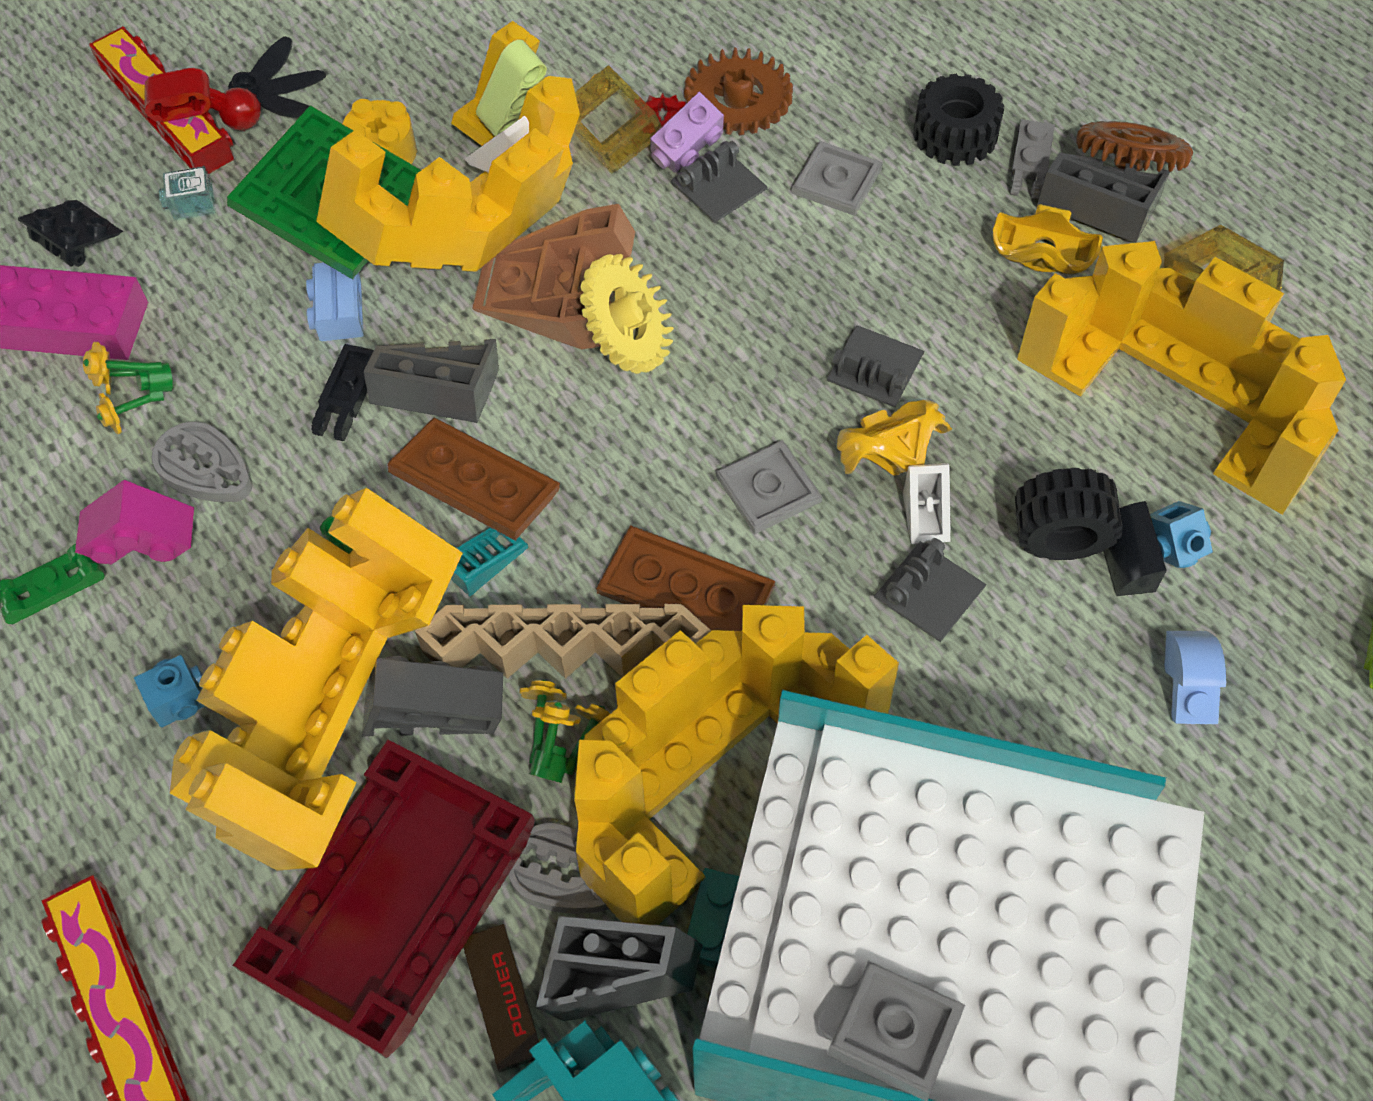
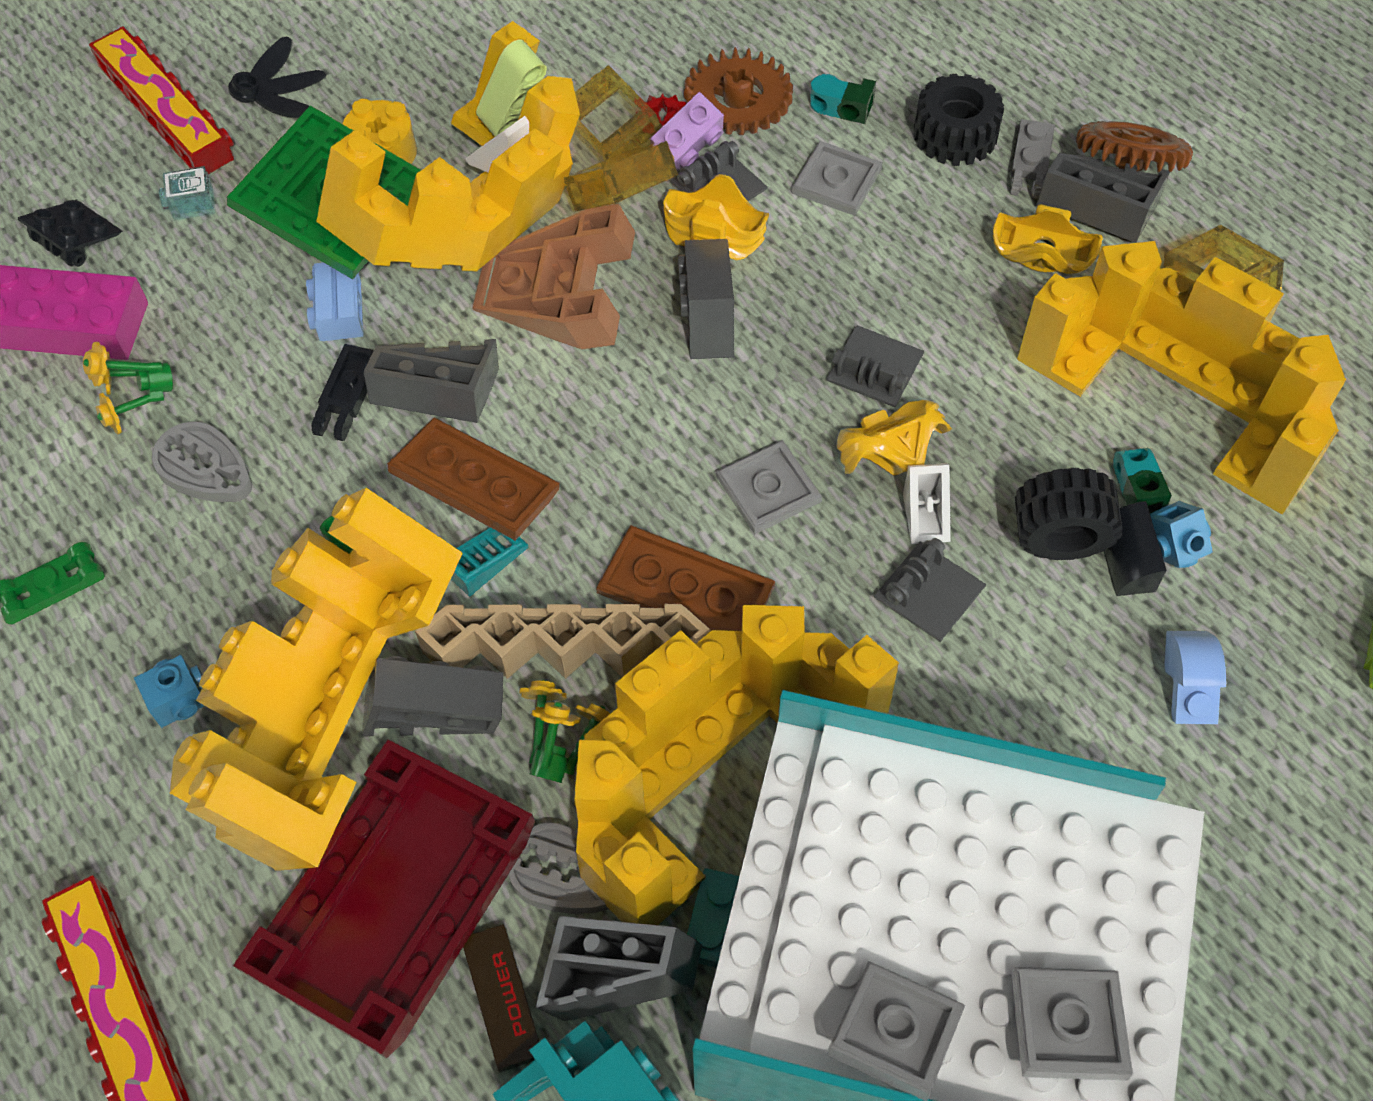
dark pink brick [75,480,194,565] -> none
red beam [144,68,261,131] -> none
light yellow gear [580,254,674,374] -> none
none -> clear yellow window [563,141,678,212]
none -> yellow piece [663,174,769,260]
none -> dark grey wedge [678,239,734,359]
none -> leg [810,74,876,124]
none -> light grey tile [1012,967,1133,1081]
none -> leg [1113,448,1172,514]

